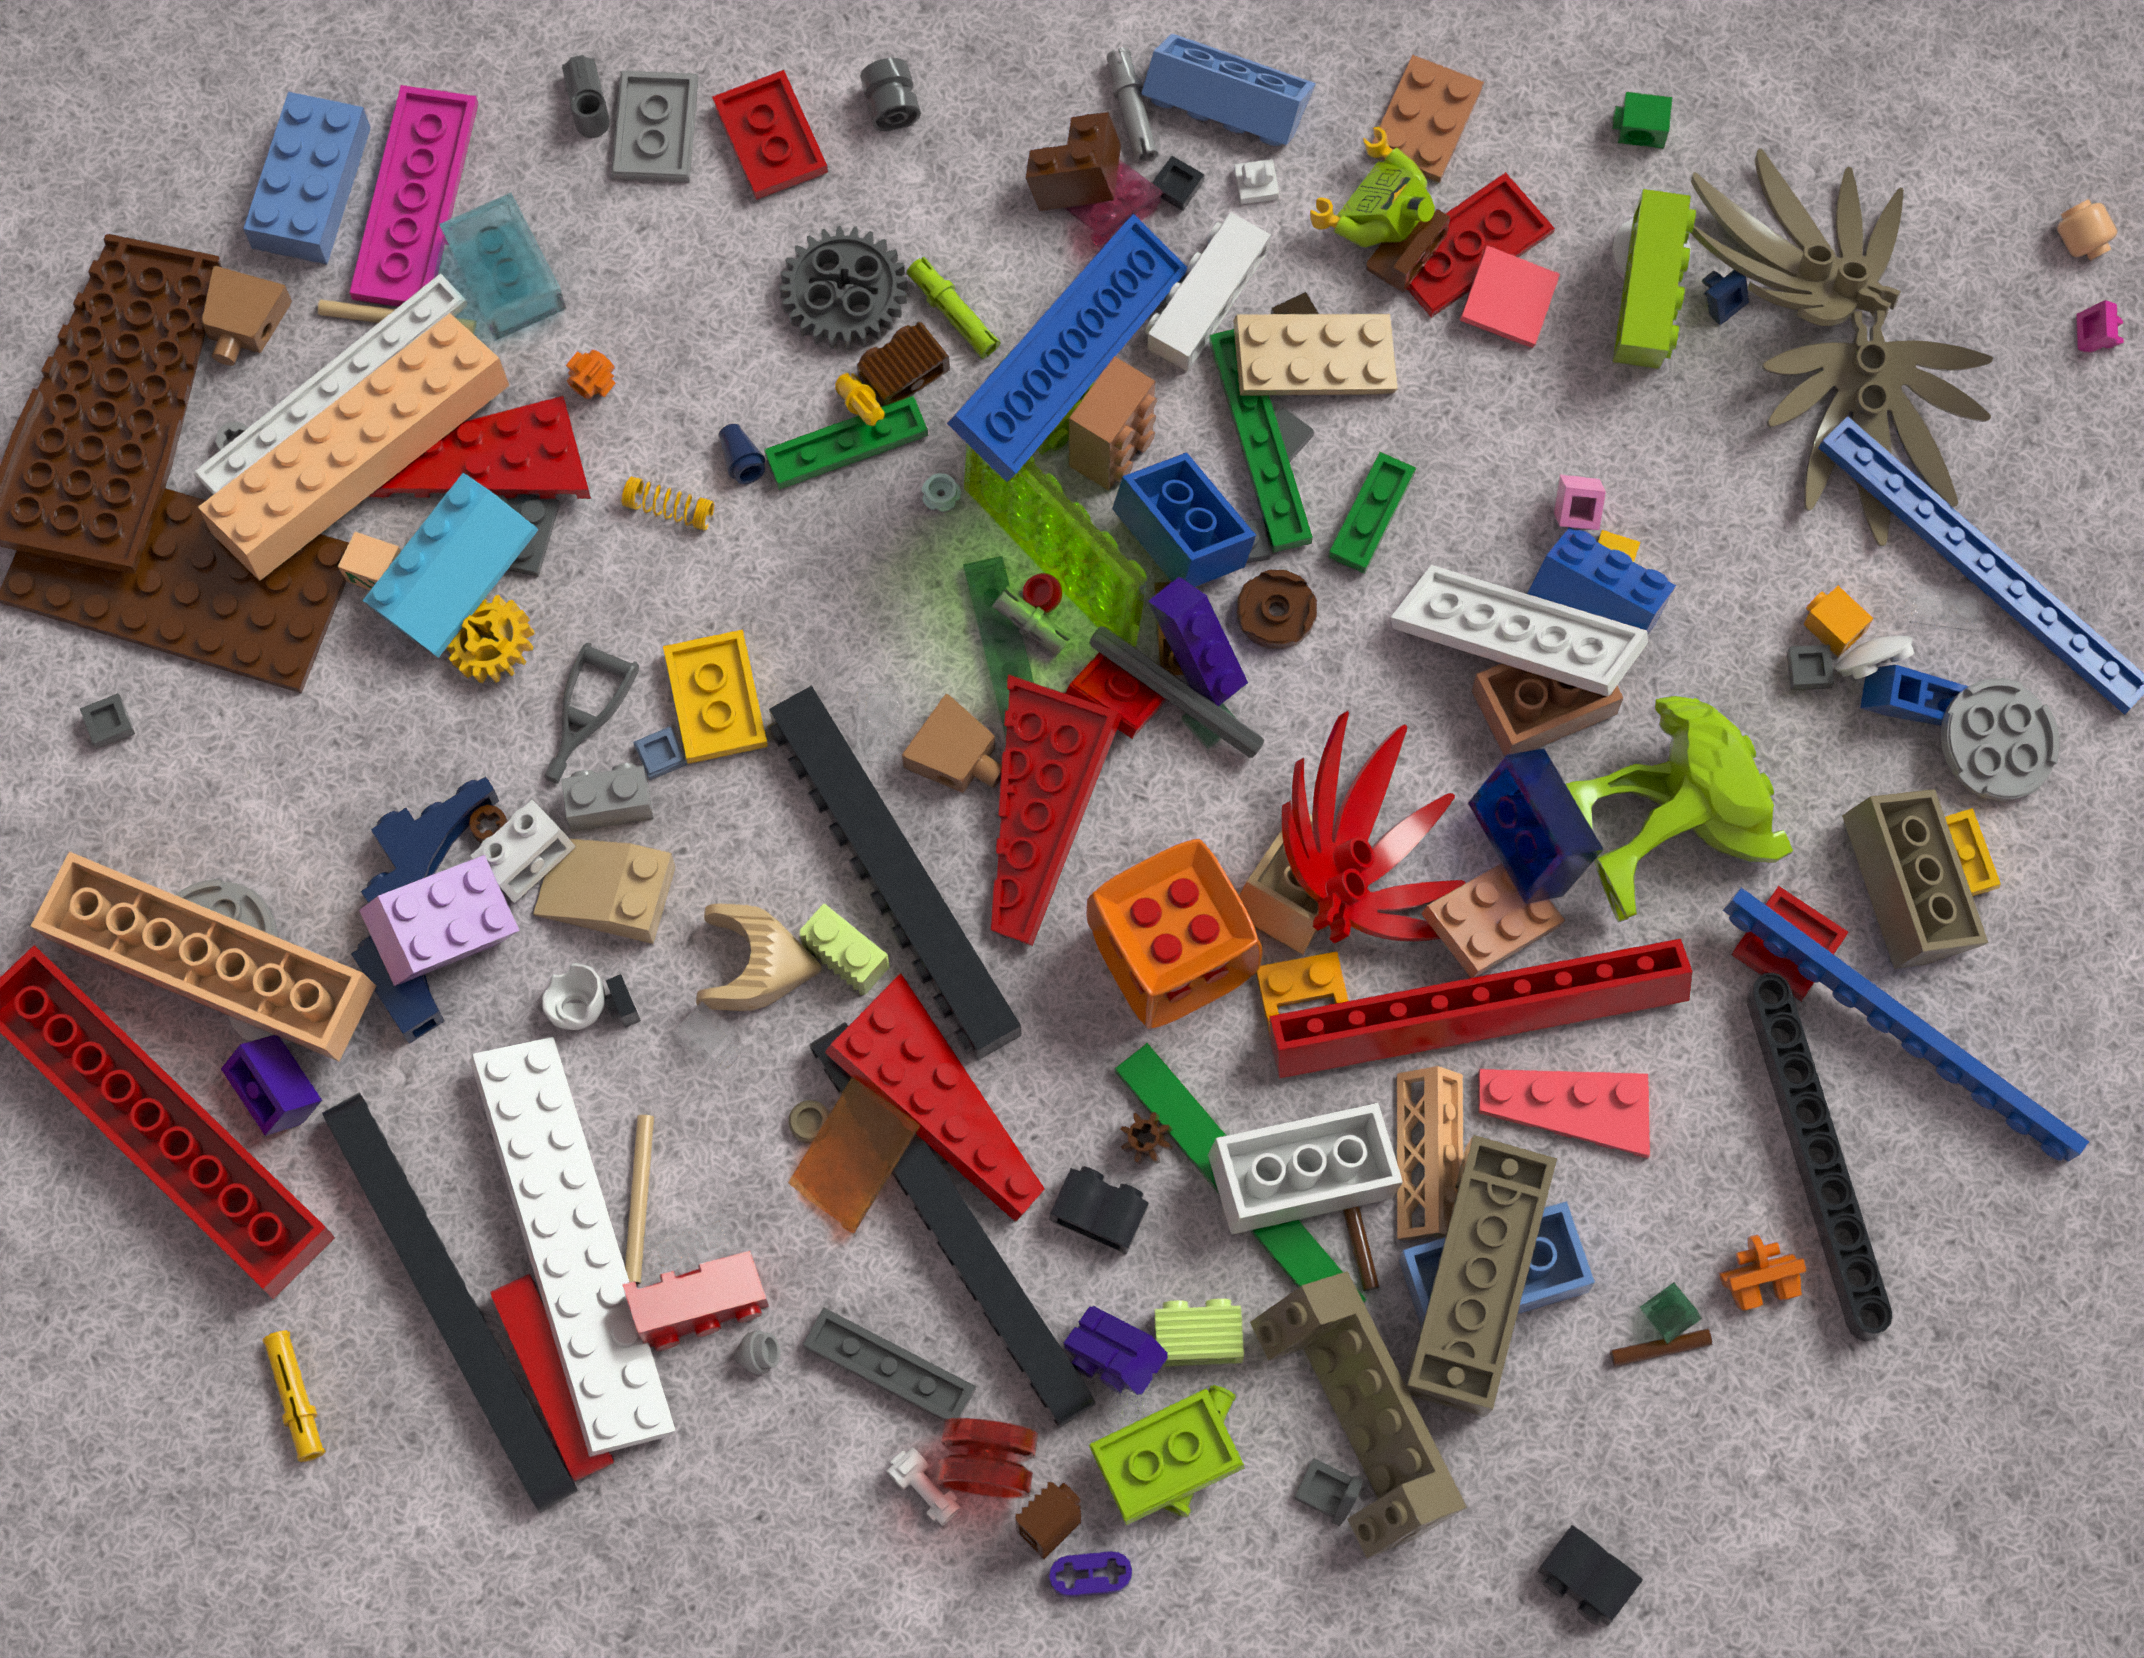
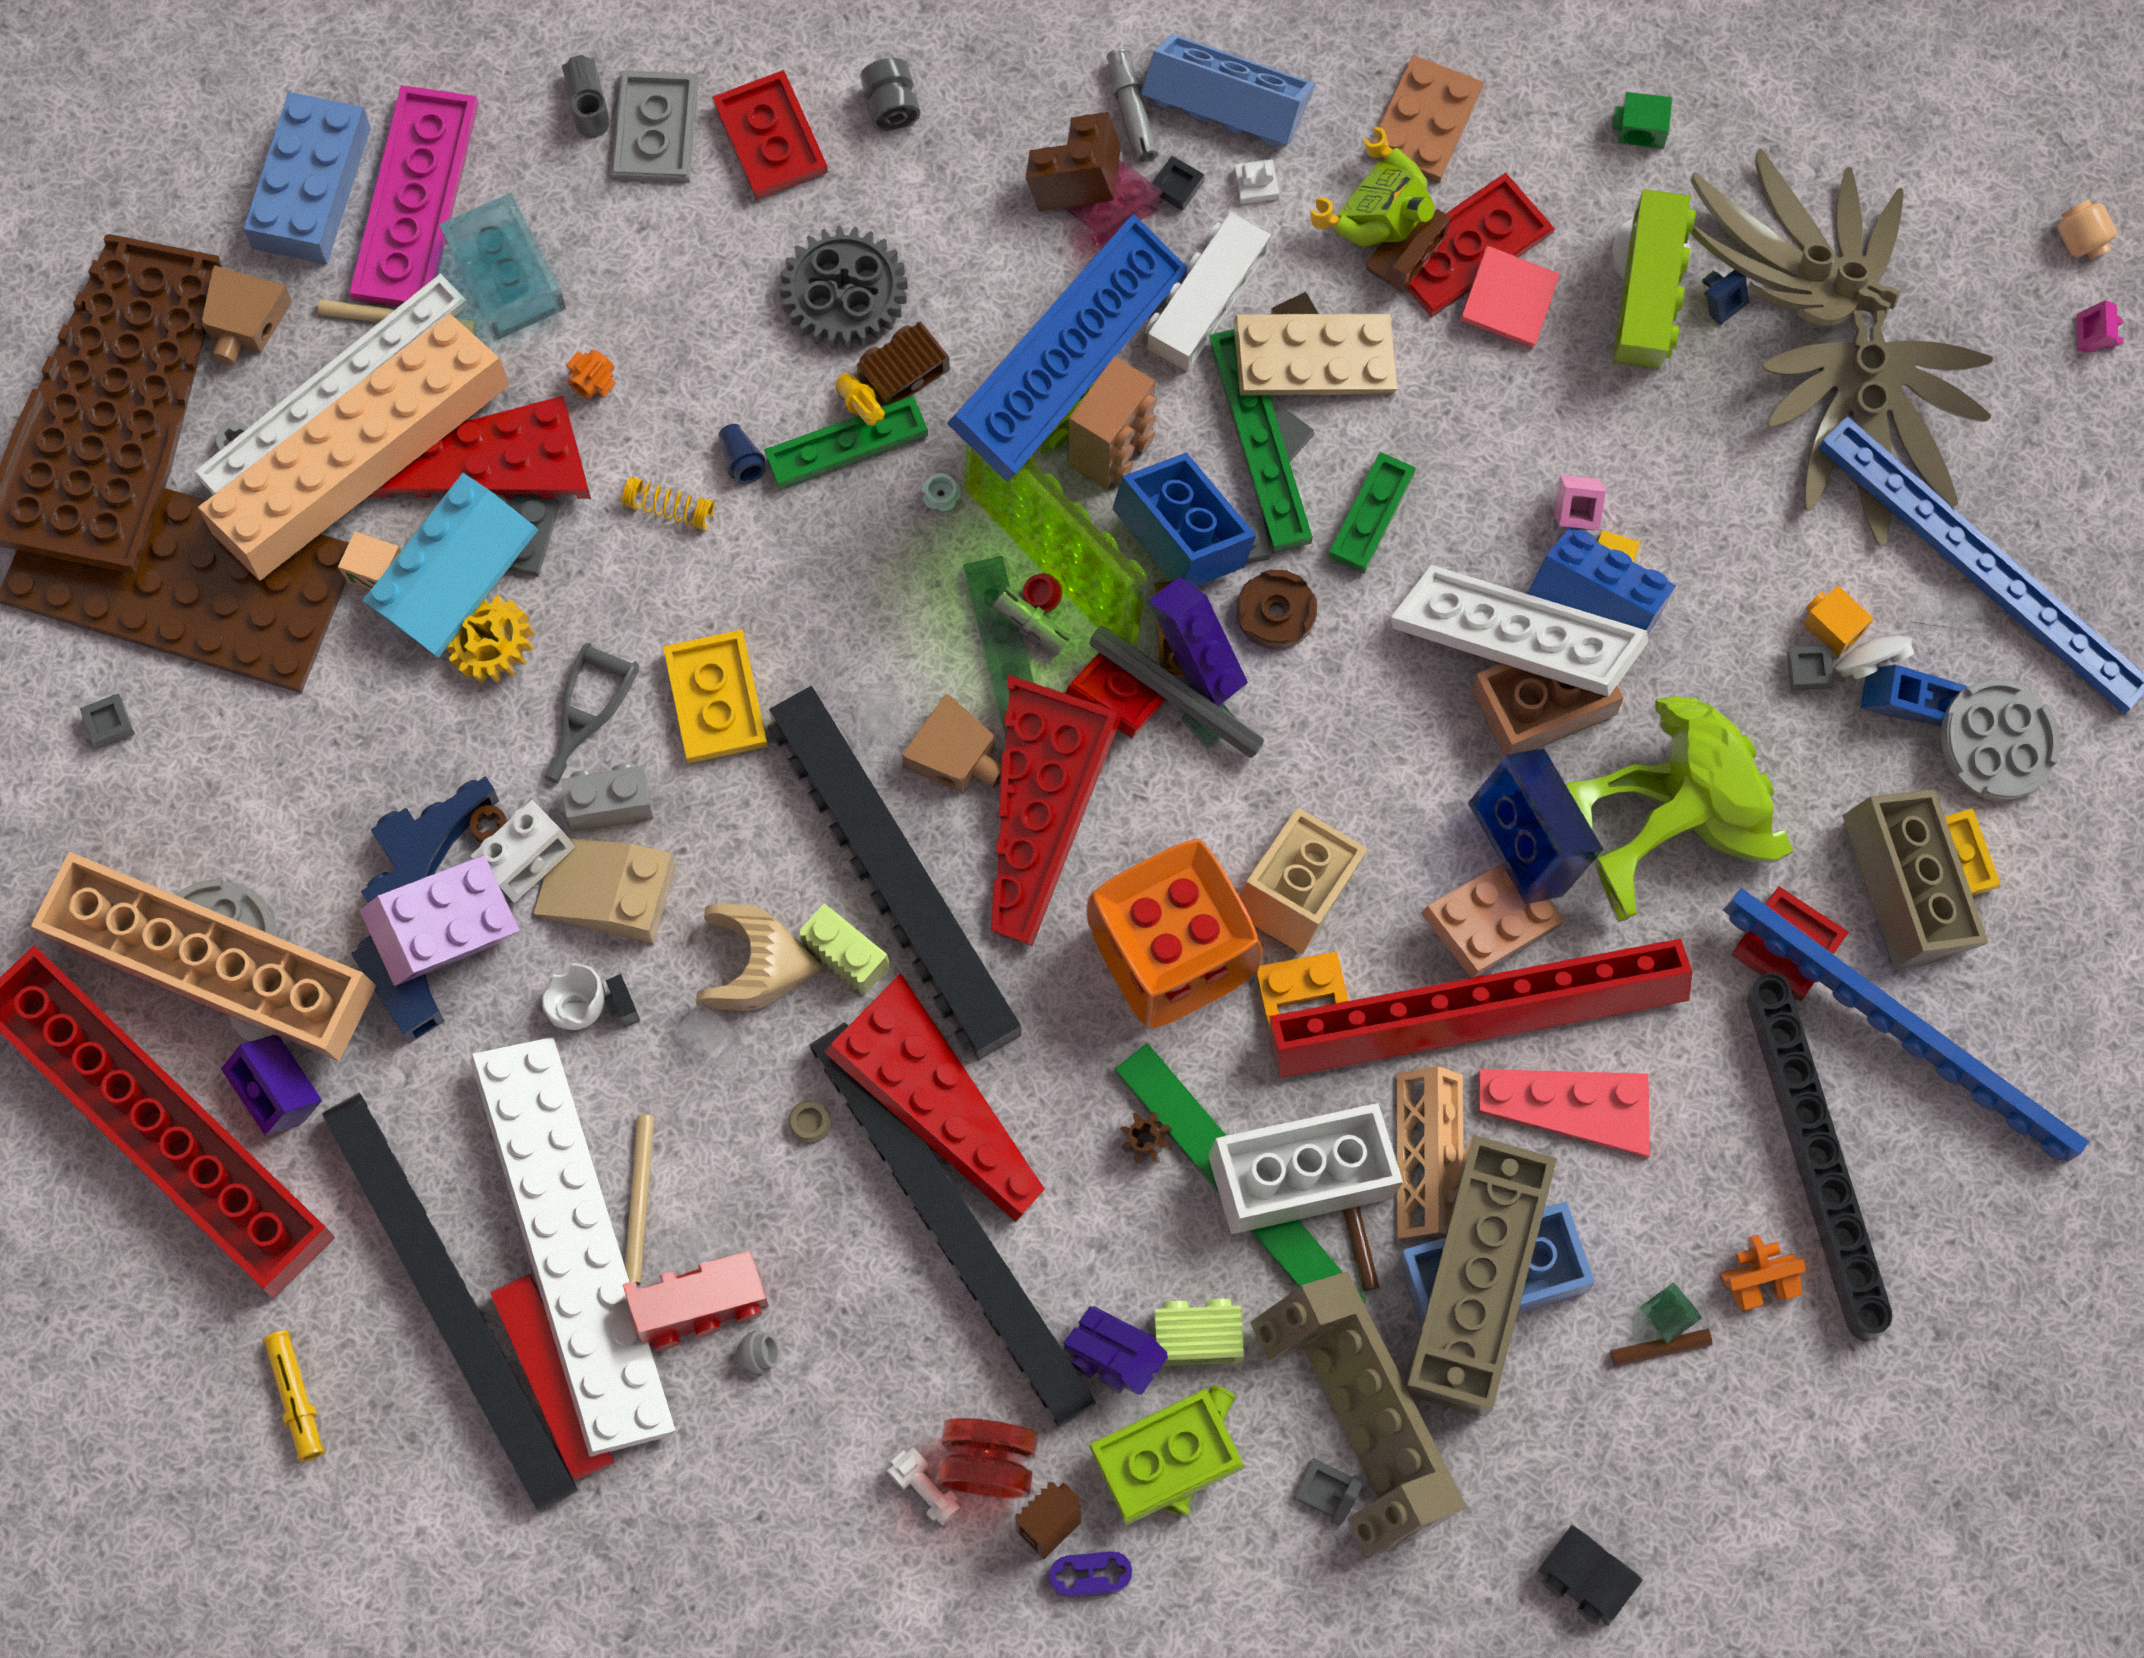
sand blue tile [633,726,688,780] -> none
clear orange piece [788,1077,920,1233] -> none
dark grey plate [803,1307,976,1427] -> none
lime pin [906,257,1001,359] -> none
black brick [1049,1166,1149,1254] -> none
red plant [1281,711,1466,944] -> none

